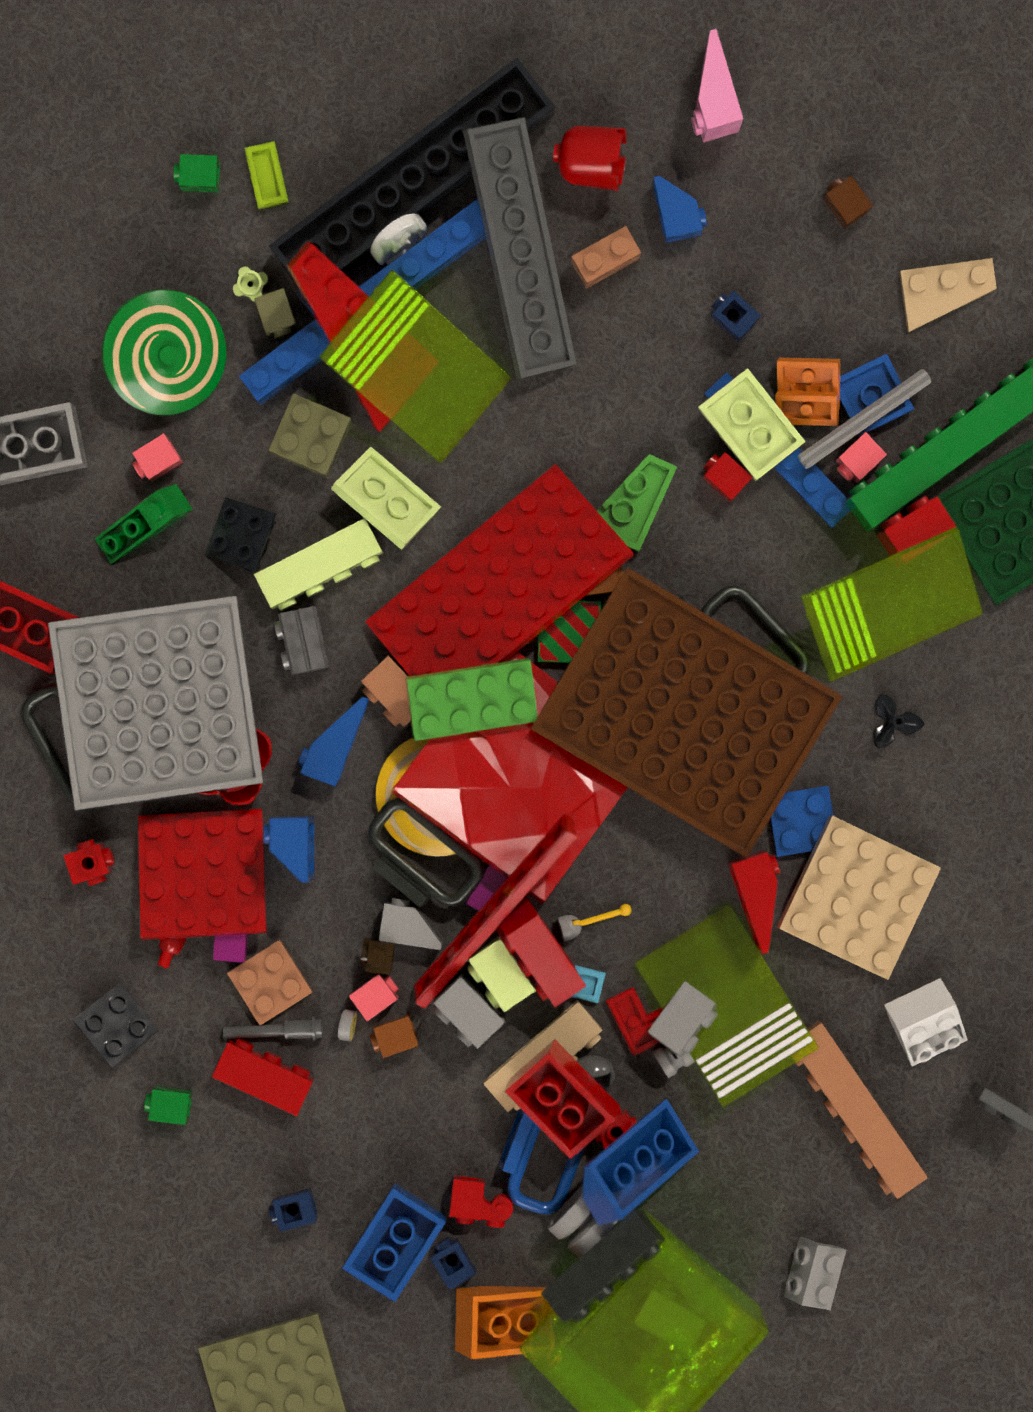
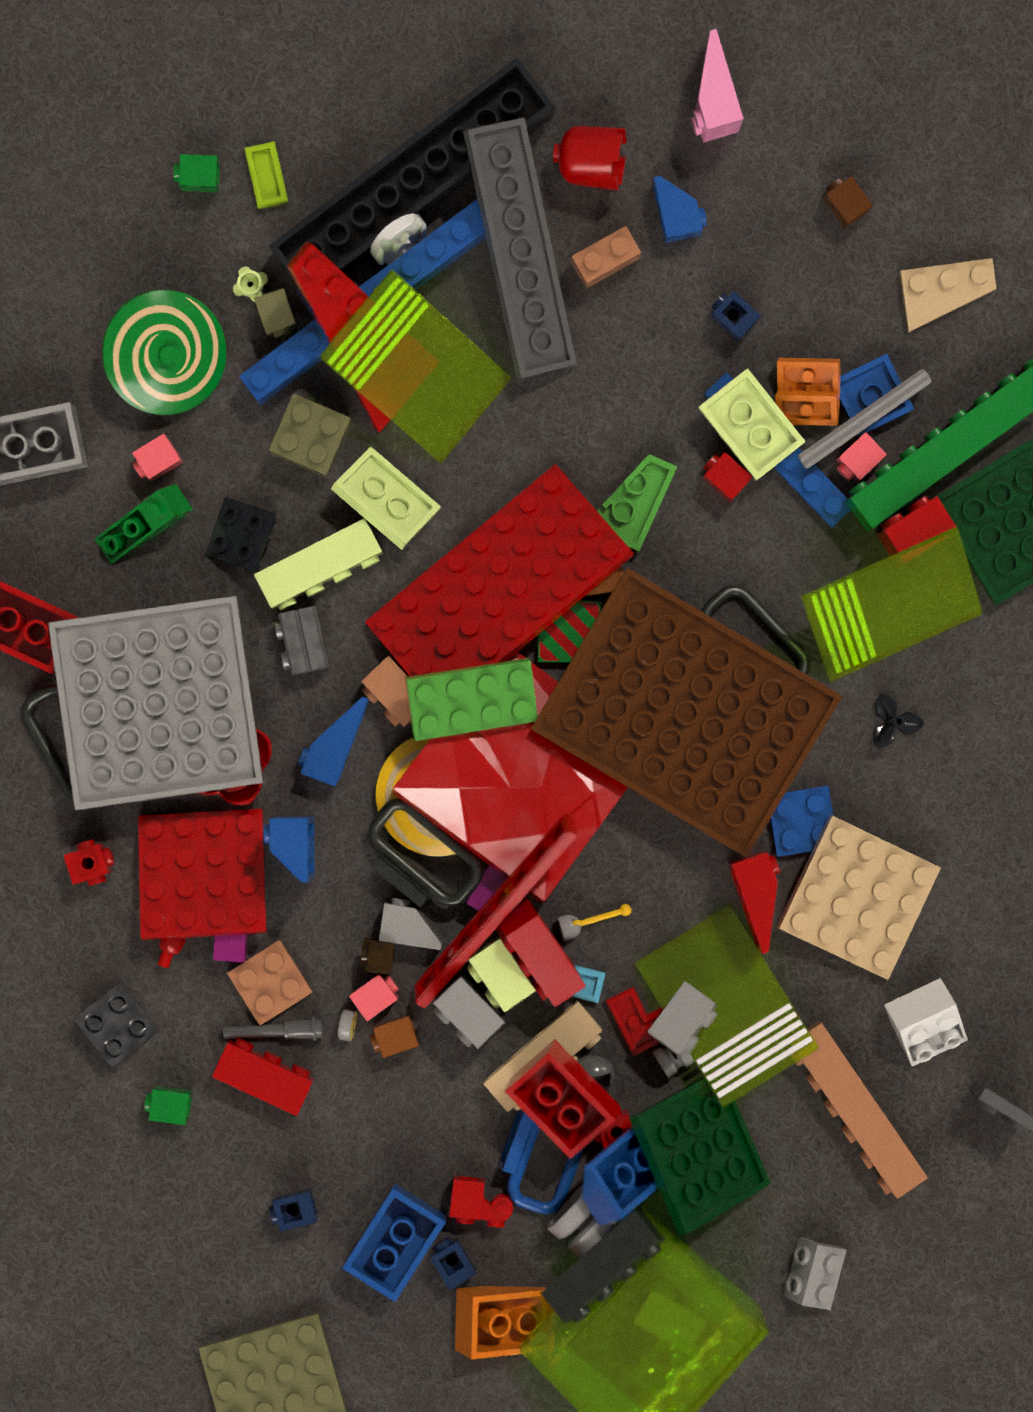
none -> dark green plate [629,1070,771,1236]

